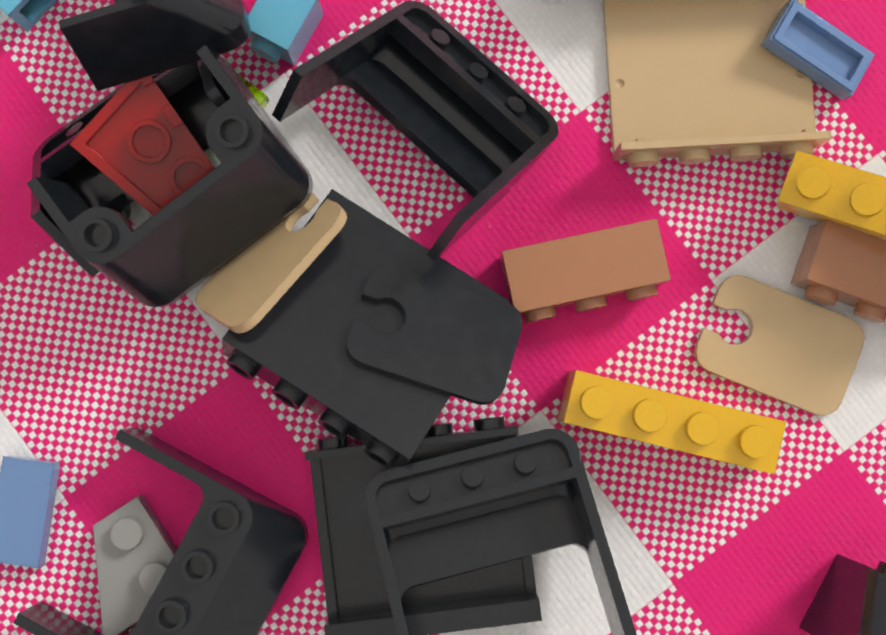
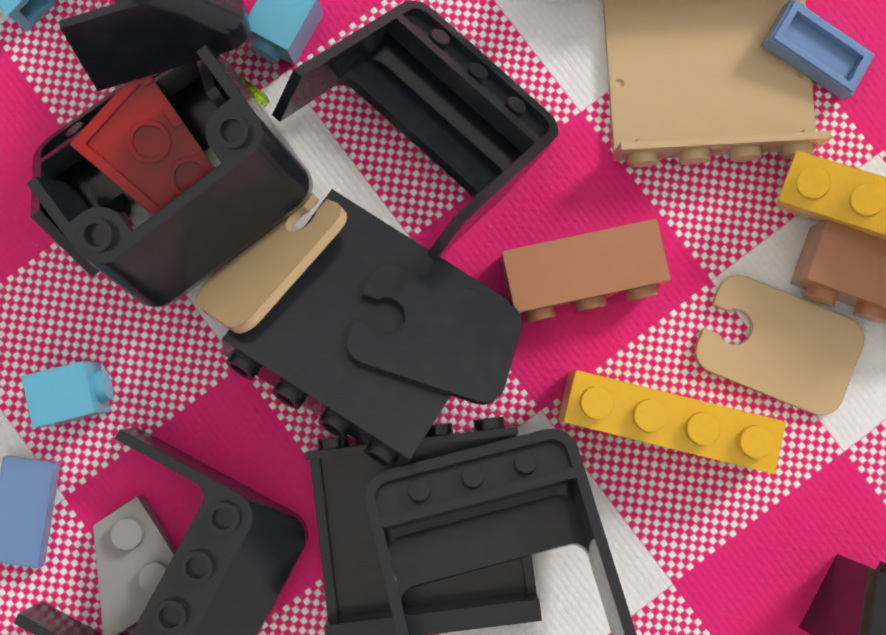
none -> medium azure brick [21,361,114,428]

